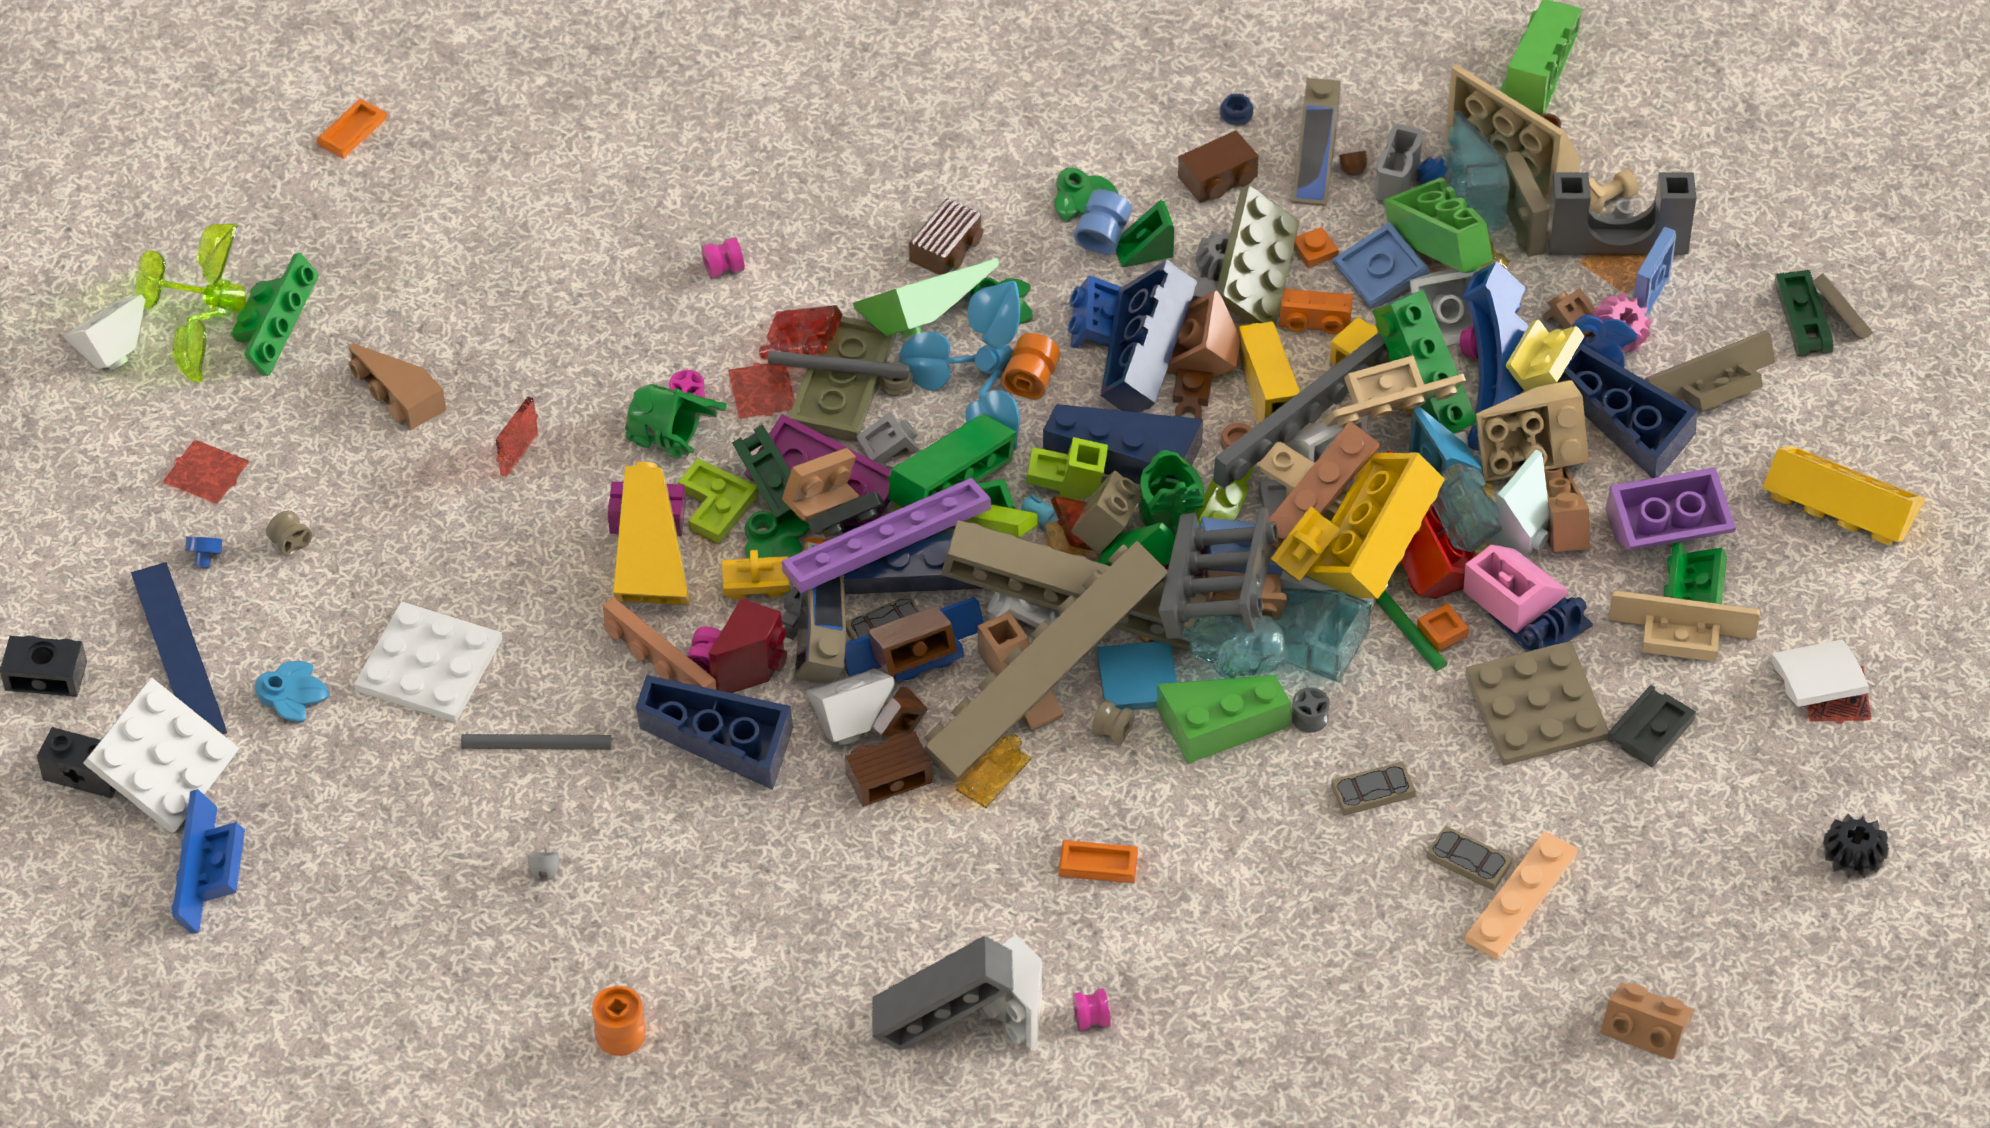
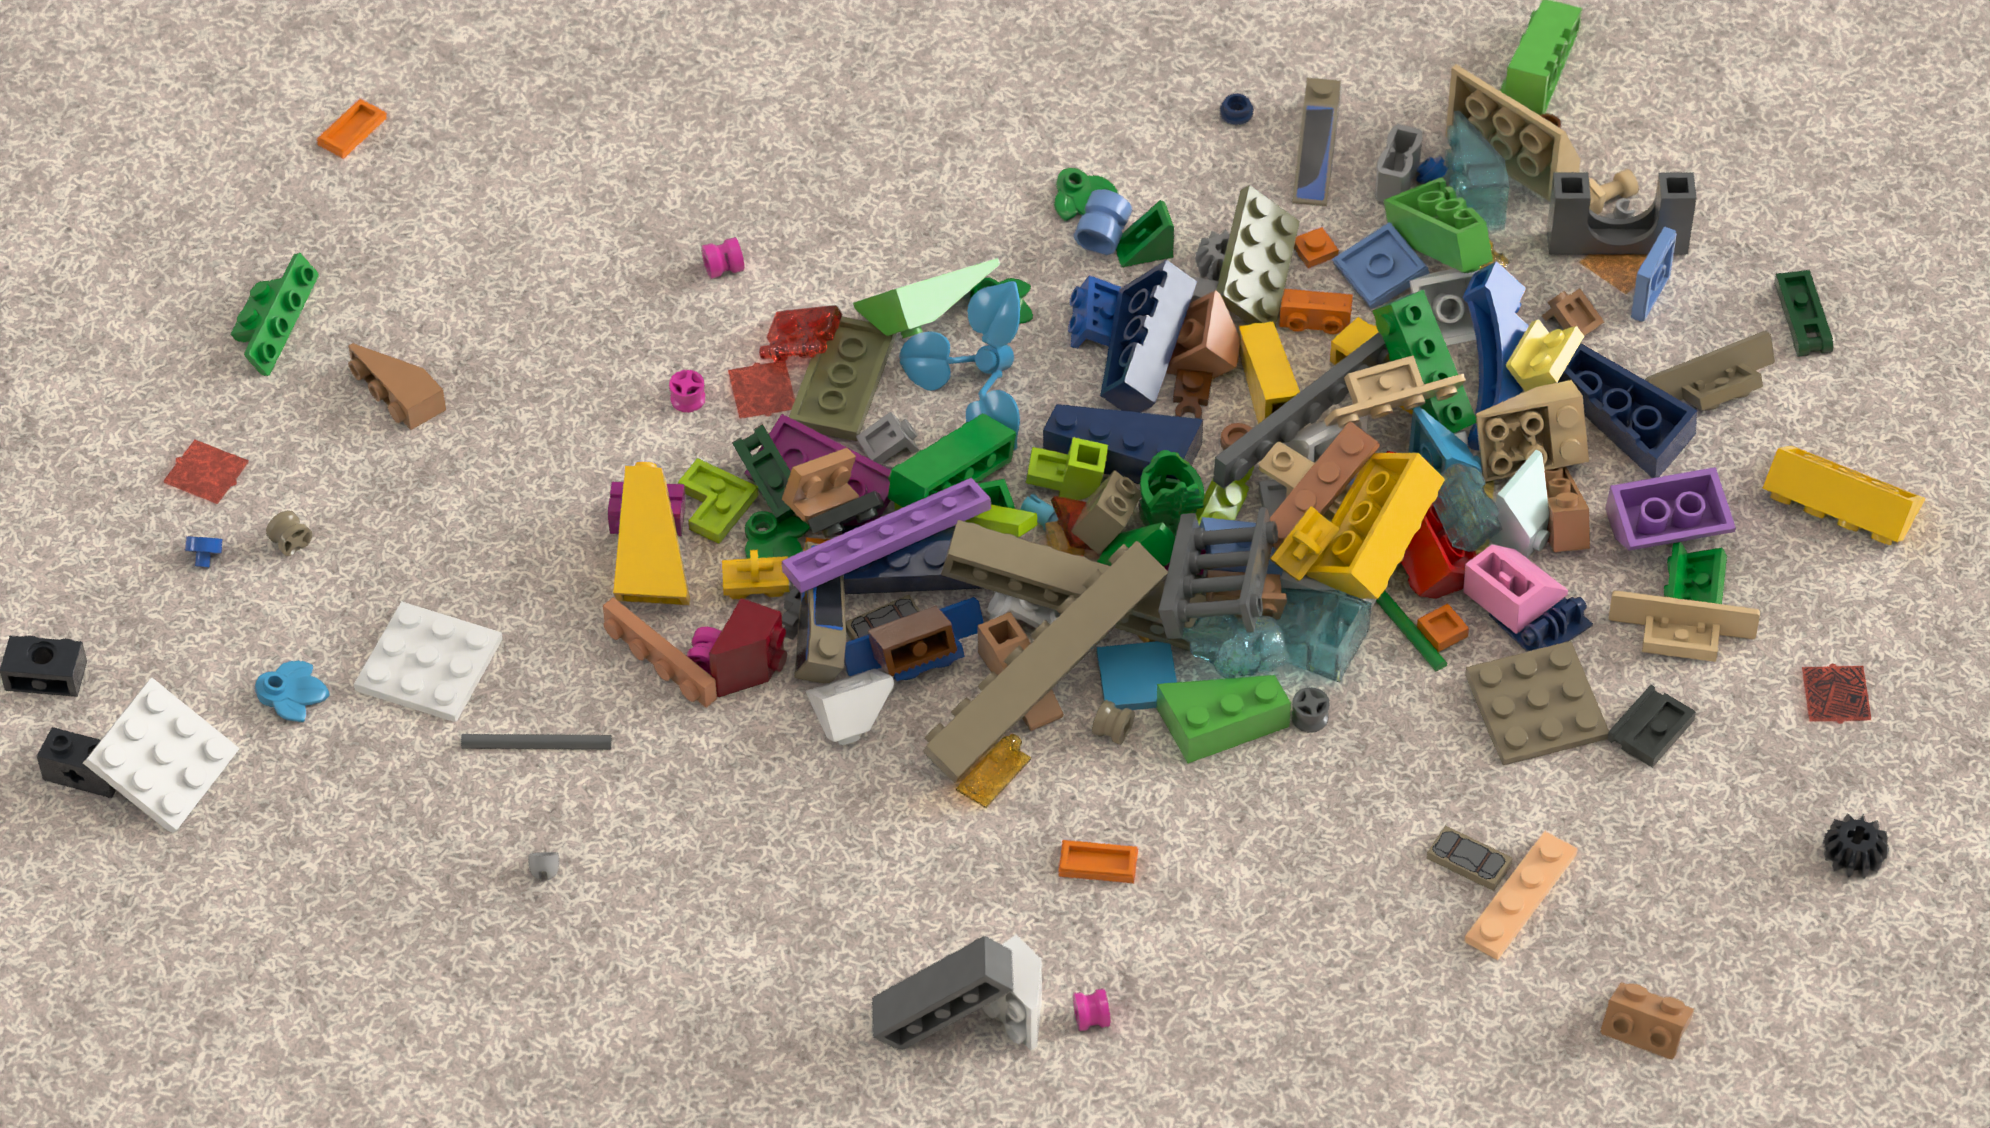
white slope [63,294,145,371] -> none
dark blue tile [131,562,227,734] -> none
clear neon green plant [135,223,246,382] -> none
blue bracket [172,789,245,933] -> none
clear red piece [496,396,538,477] -> none
orange wheel [592,985,646,1056] -> none
green helmet [625,384,727,459] -> none
dark blue wedge [636,675,793,790] -> none
dark grey bar [768,350,910,379] -> none
reddish brown brick [845,732,932,807] -> none
reddish brown bracket [872,687,928,736] -> none
dark tan plate [879,362,913,395] -> none
reddish brown brick [909,198,983,275] -> none
orange wheel [1002,333,1060,400] -> none
reddish brown brick [1178,130,1259,203] -> none
tile [1331,761,1416,816] -> none
reddish brown hinge [1339,150,1367,176] -> none
dark pink plate [1459,325,1479,360] -> none
dark tan container [1501,151,1550,257] -> none
blue plate [1572,315,1638,368] -> none
bright pink gear [1592,292,1653,353] -> none
white slope [1771,640,1869,707] -> none
dark tan tile [1813,273,1874,339] -> none

